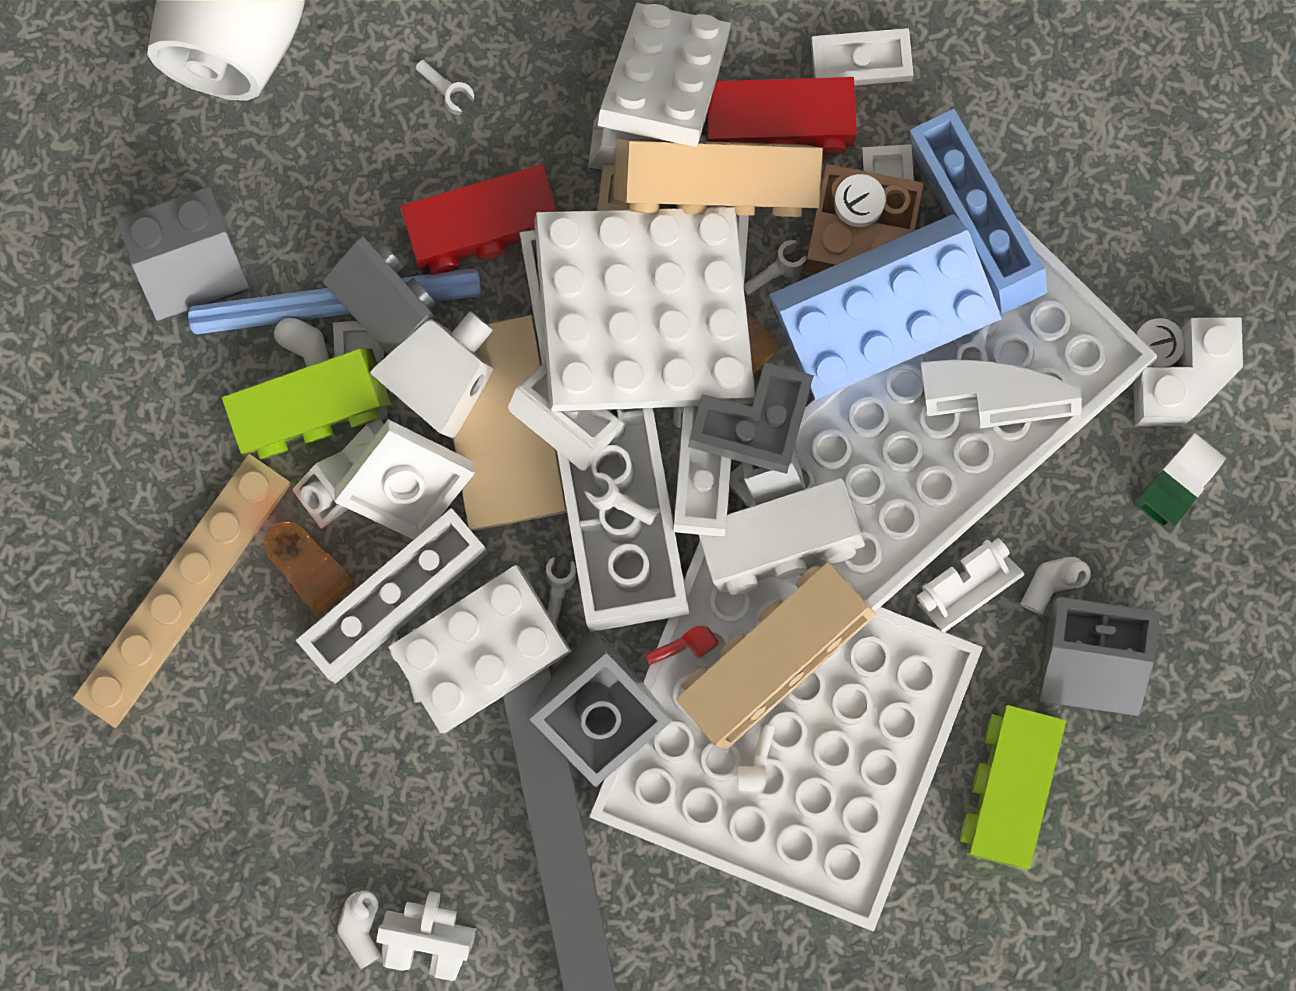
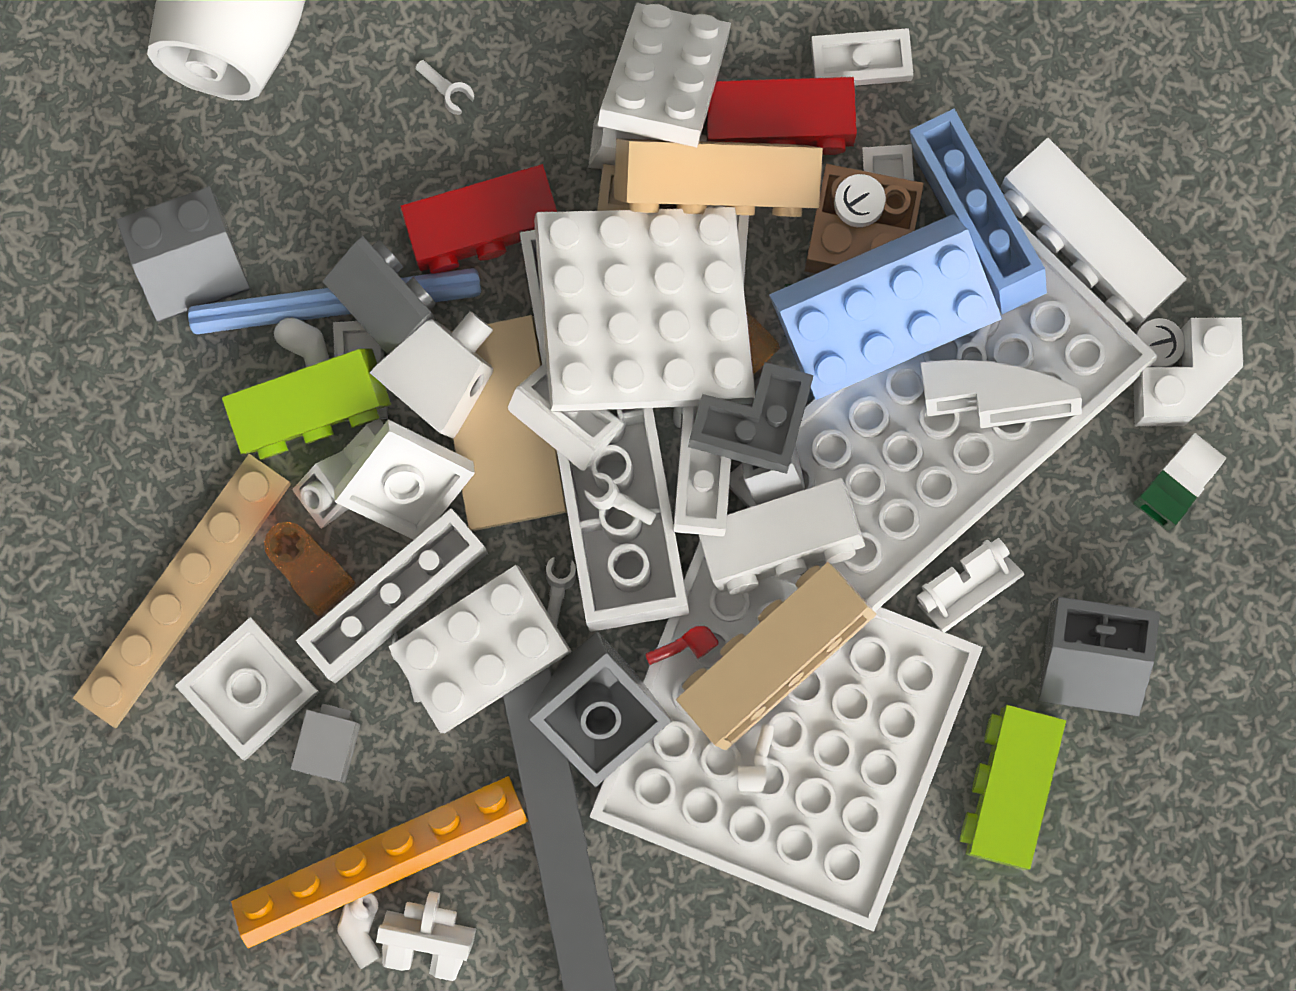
white hand [744,240,807,295] -> none
white arm [1020,557,1091,615] -> none
none -> white plate [175,617,319,760]
none -> light orange plate [231,776,528,948]
none -> light grey brick [291,704,360,783]
none -> white brick [1000,138,1186,328]

